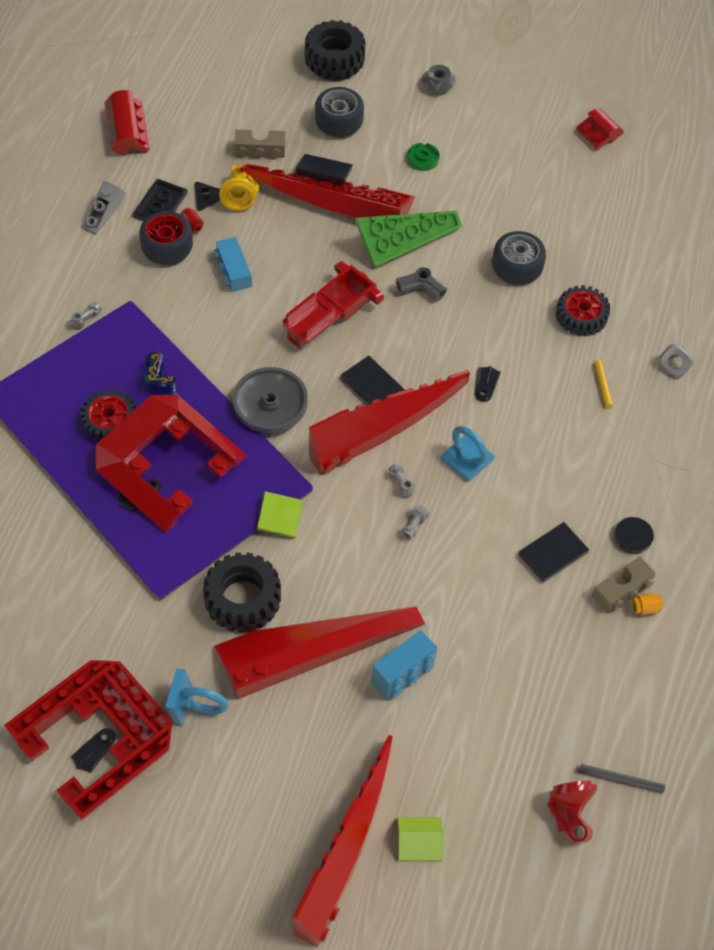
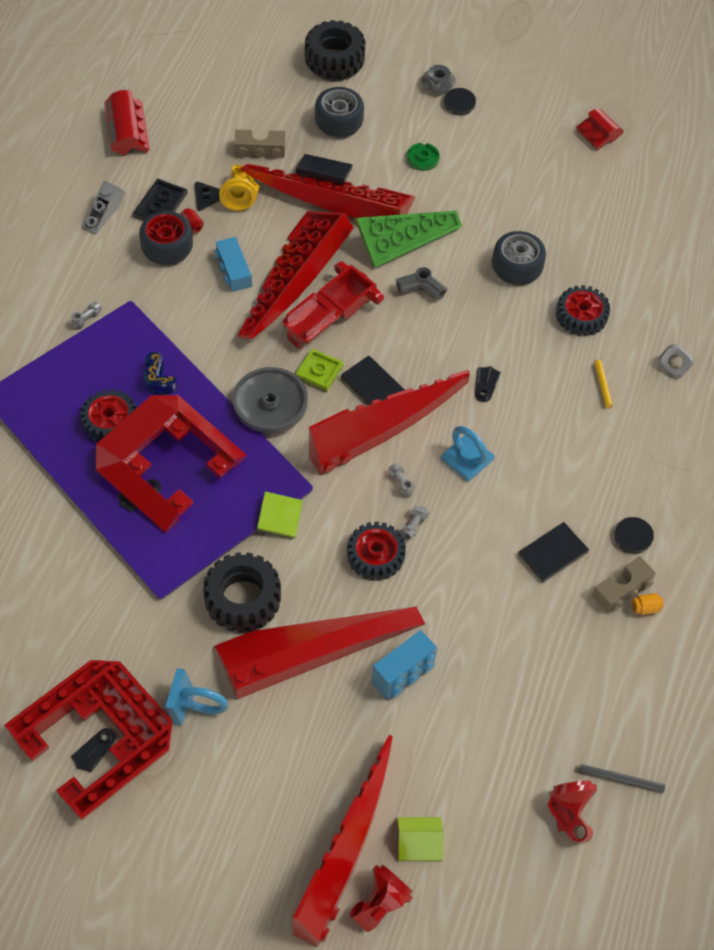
none -> red wedge [238,211,354,339]
none -> lime tile [295,348,344,392]
none -> wheel [347,522,406,581]
none -> red piece [350,864,413,932]
none -> black tile [444,88,476,115]

